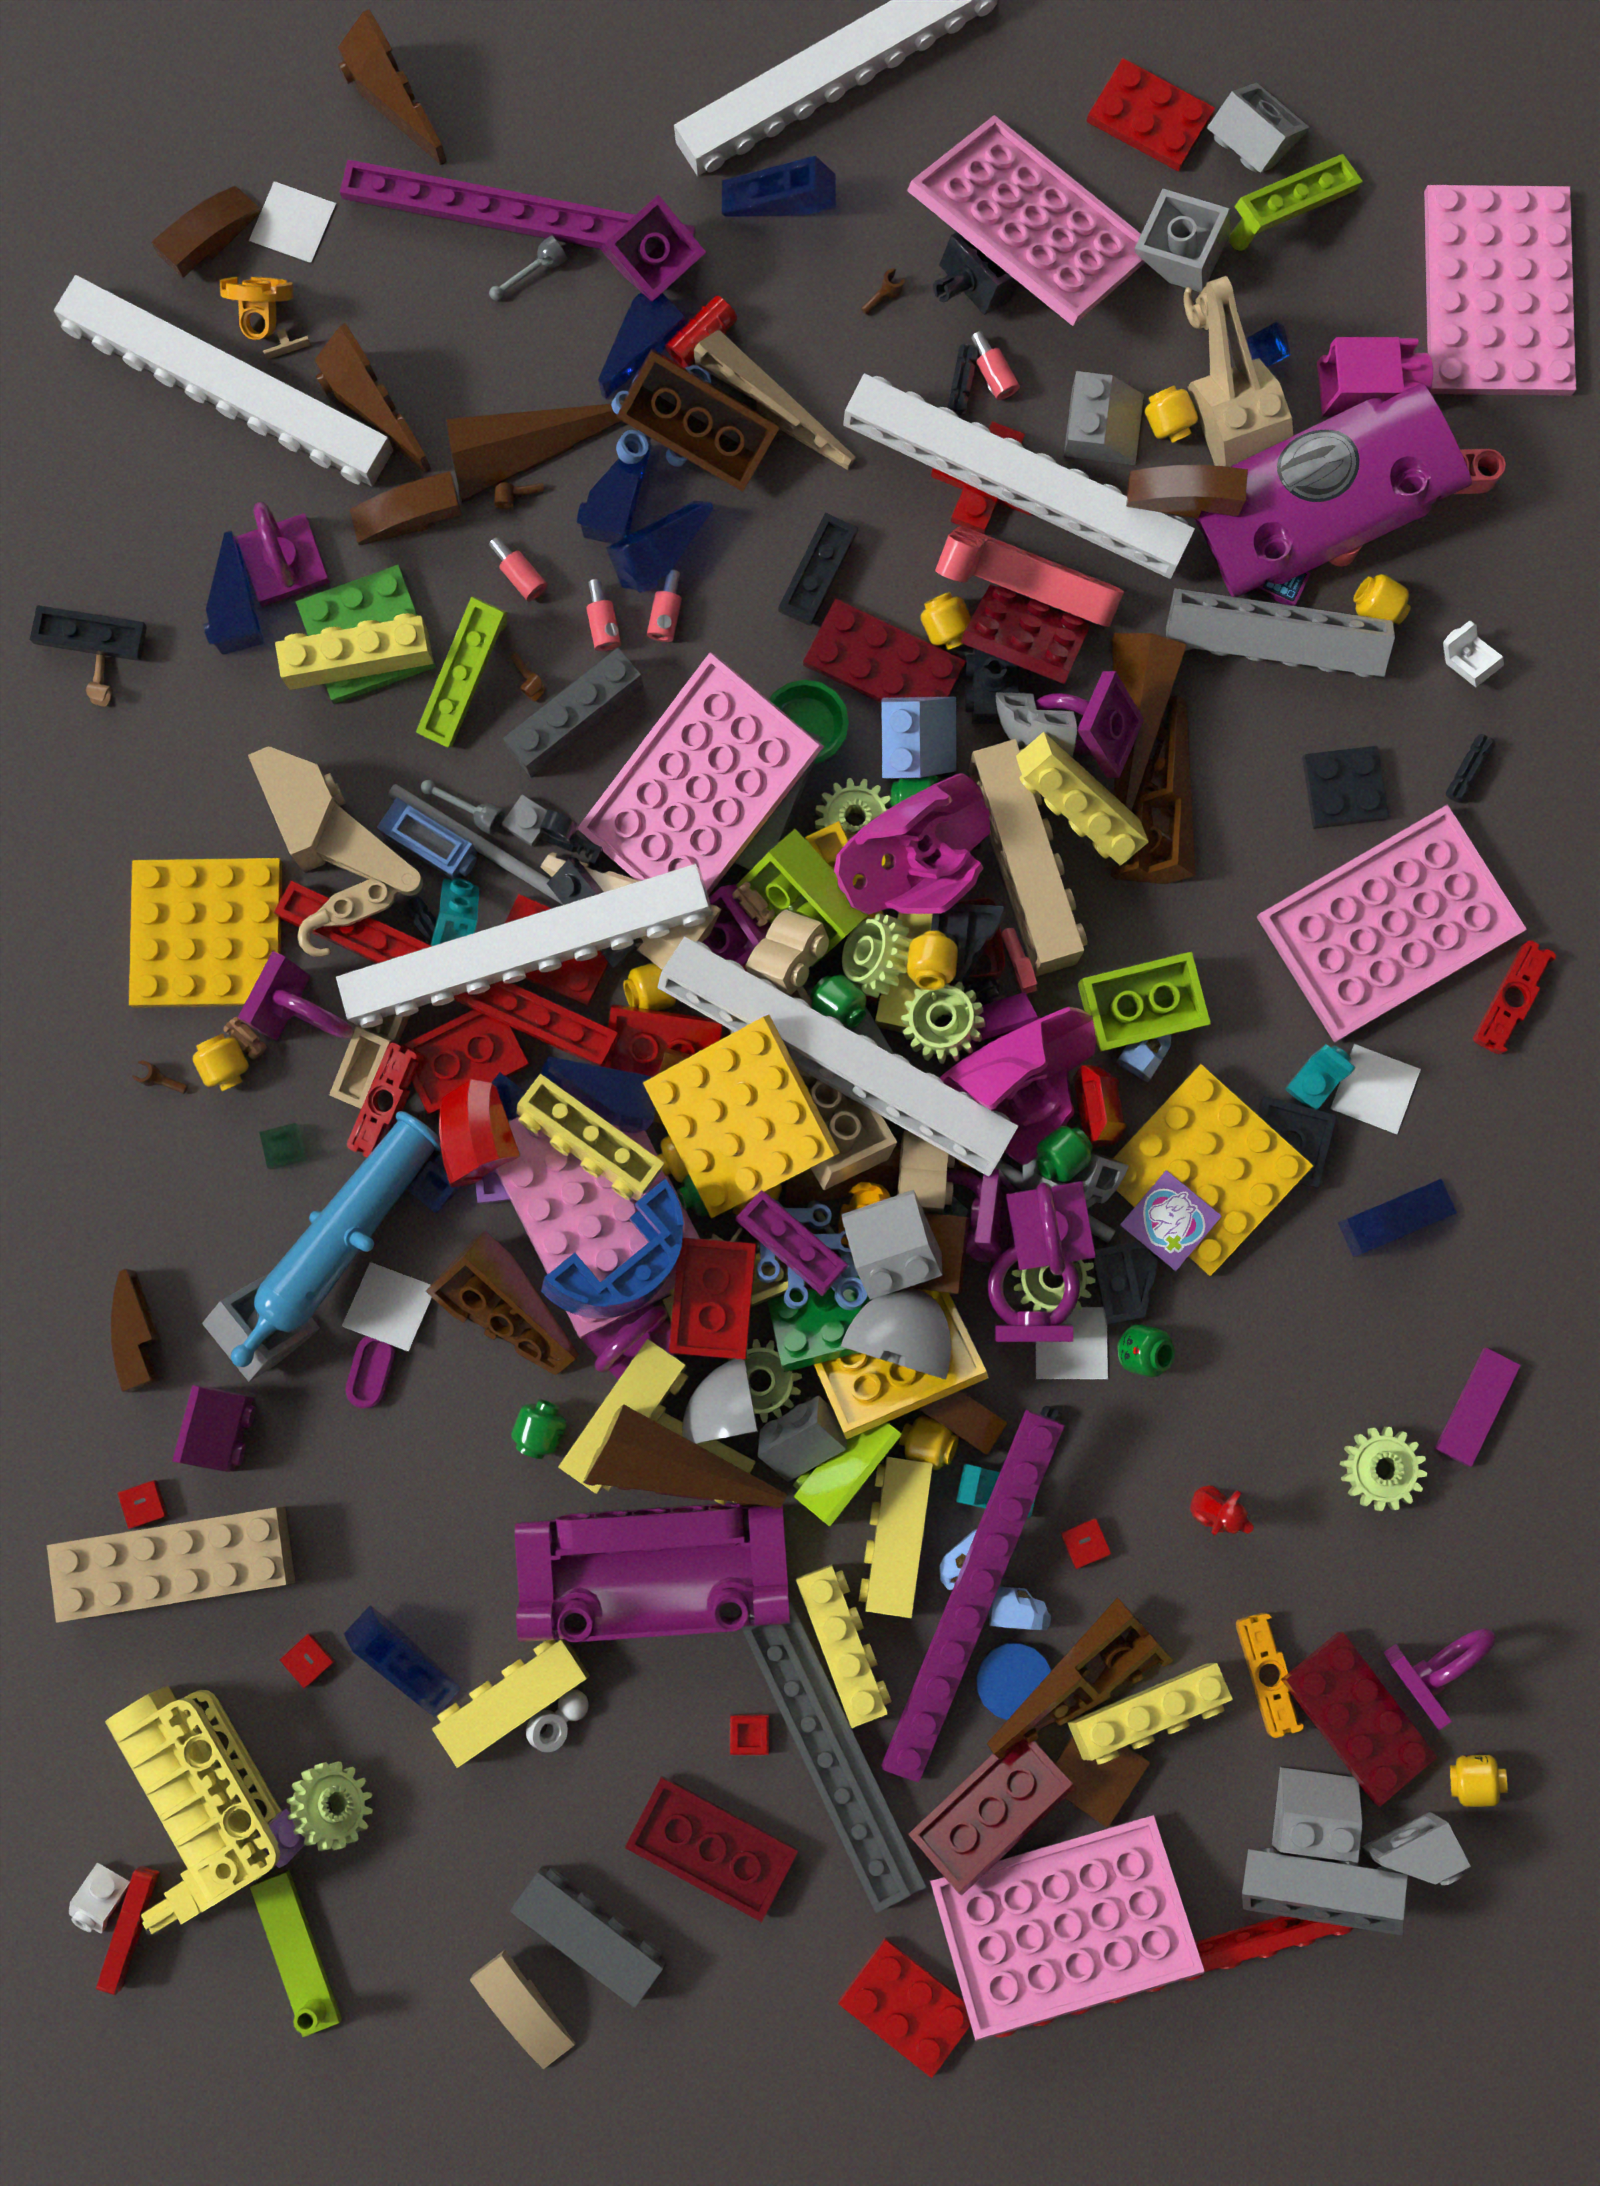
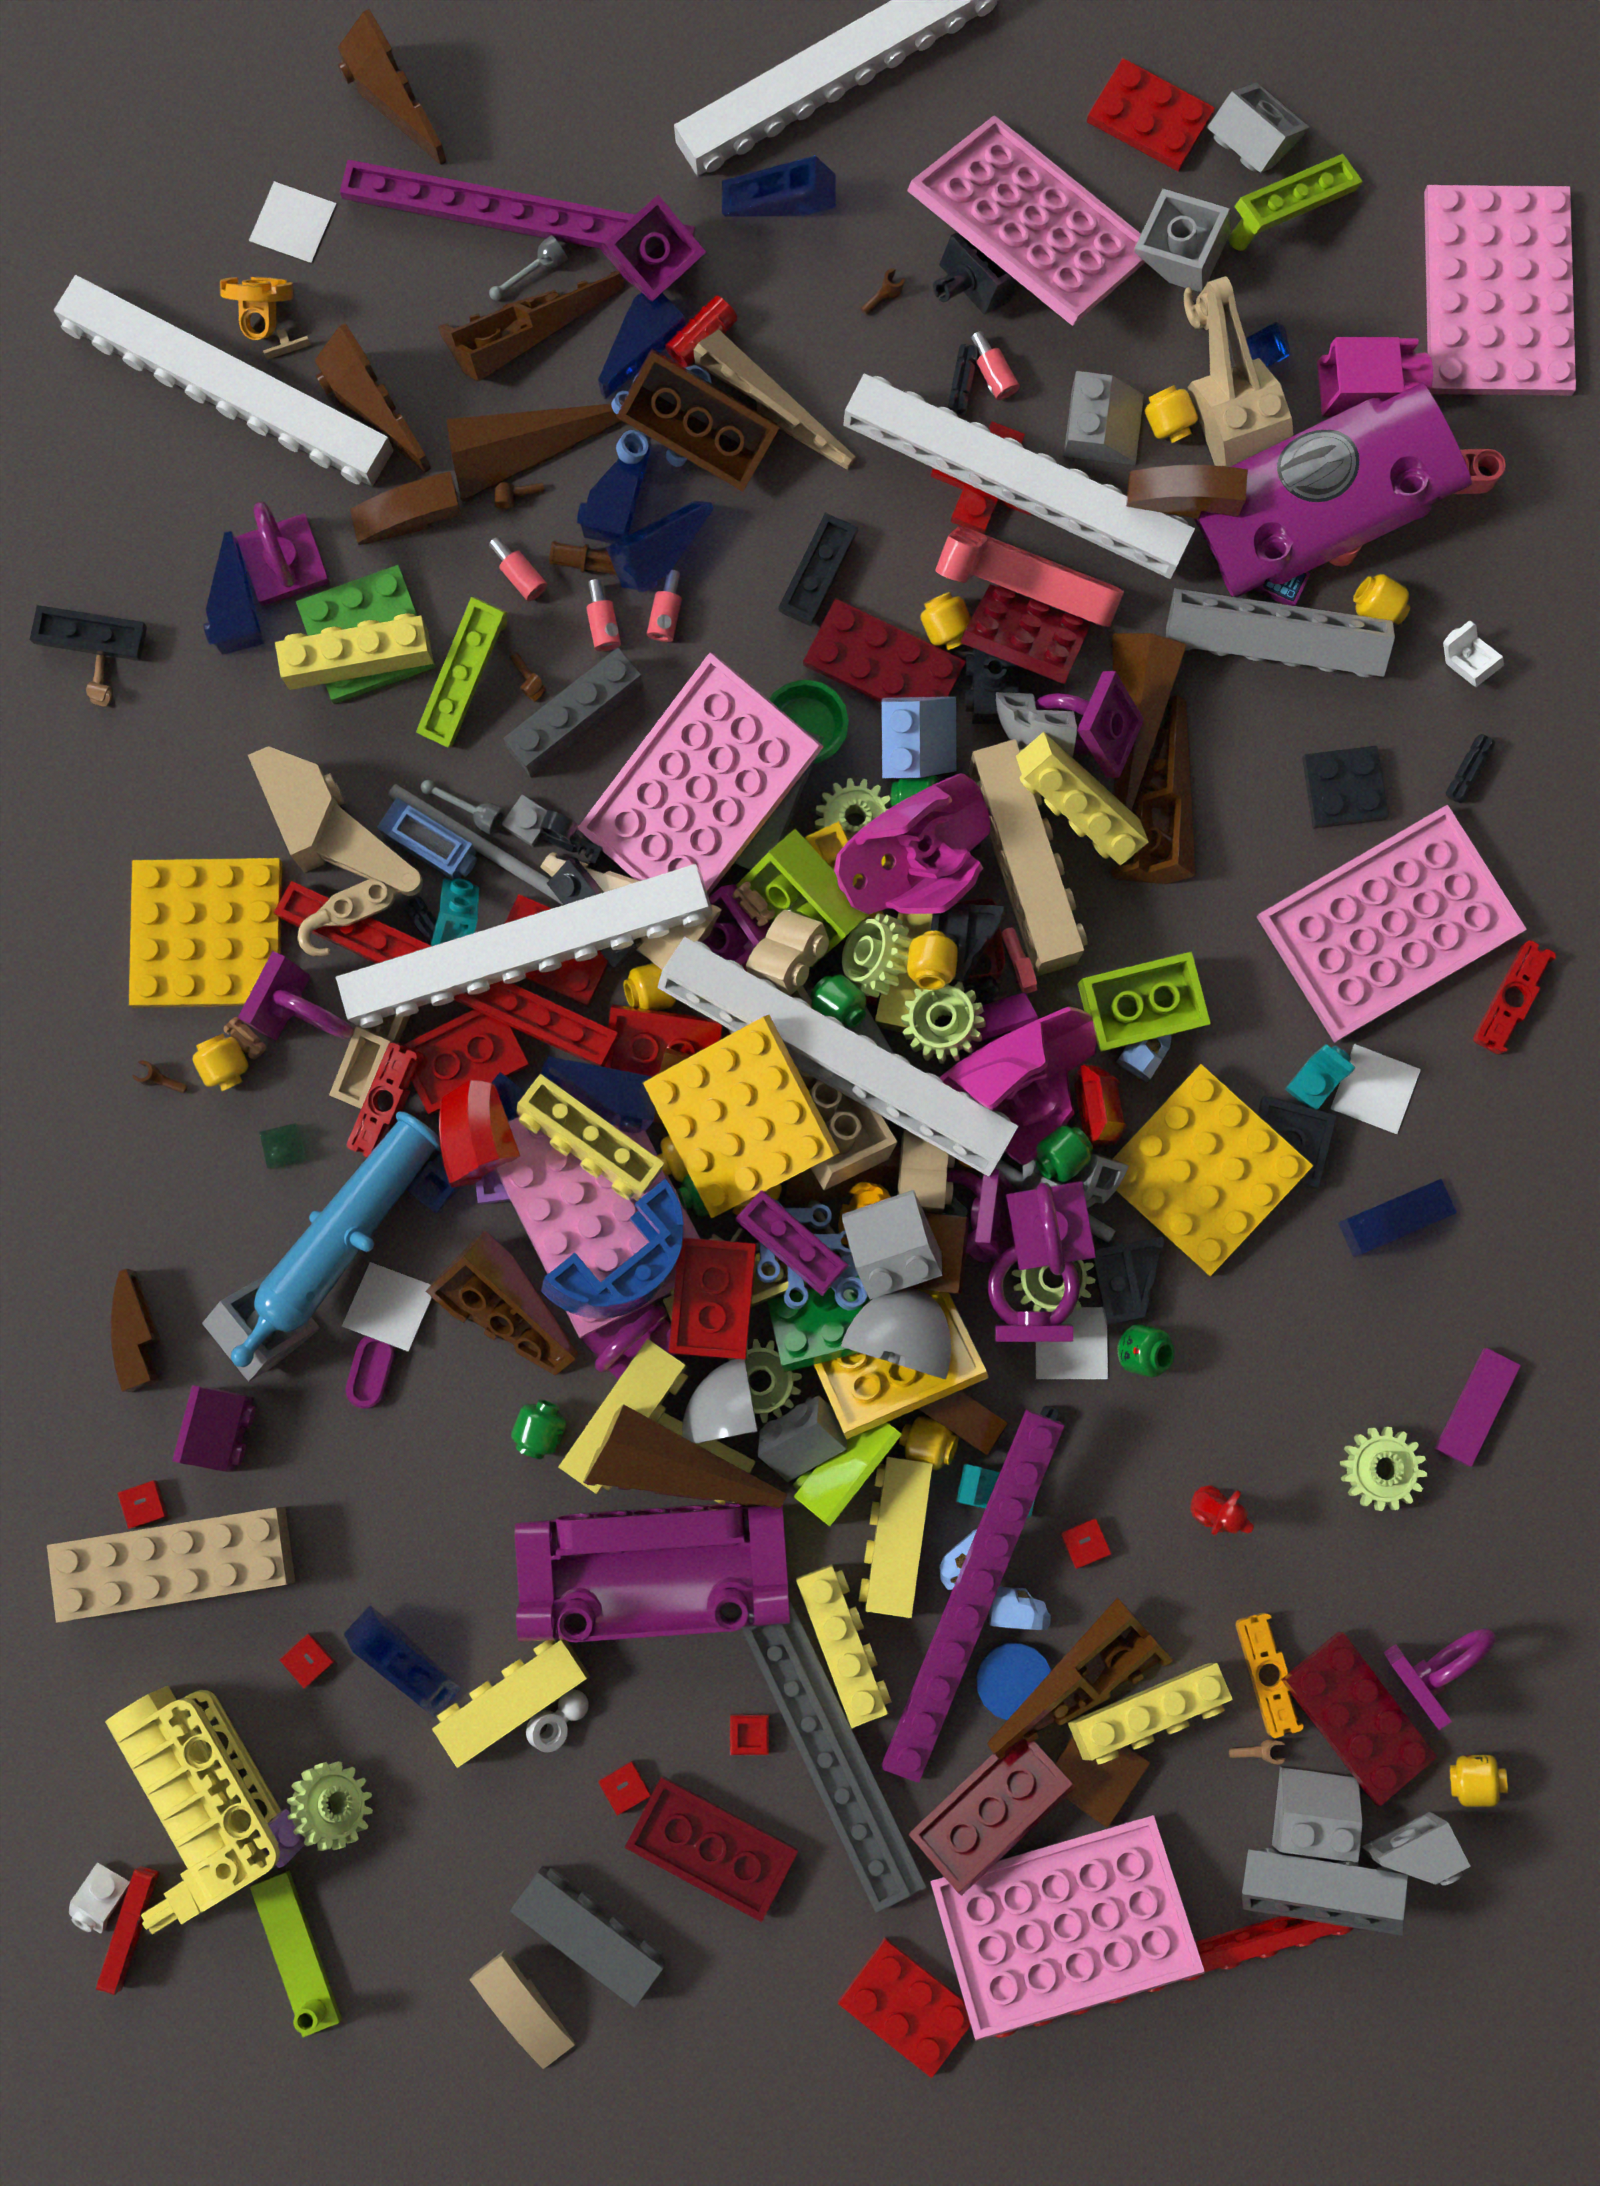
reddish brown slope [151,186,261,278] -> none
sticker [1120,1170,1222,1271] -> none
none -> reddish brown wedge [438,271,625,381]
none -> reddish brown axle [549,541,623,575]
none -> red tile [598,1760,651,1816]
none -> medium nougat hand [1229,1739,1286,1765]

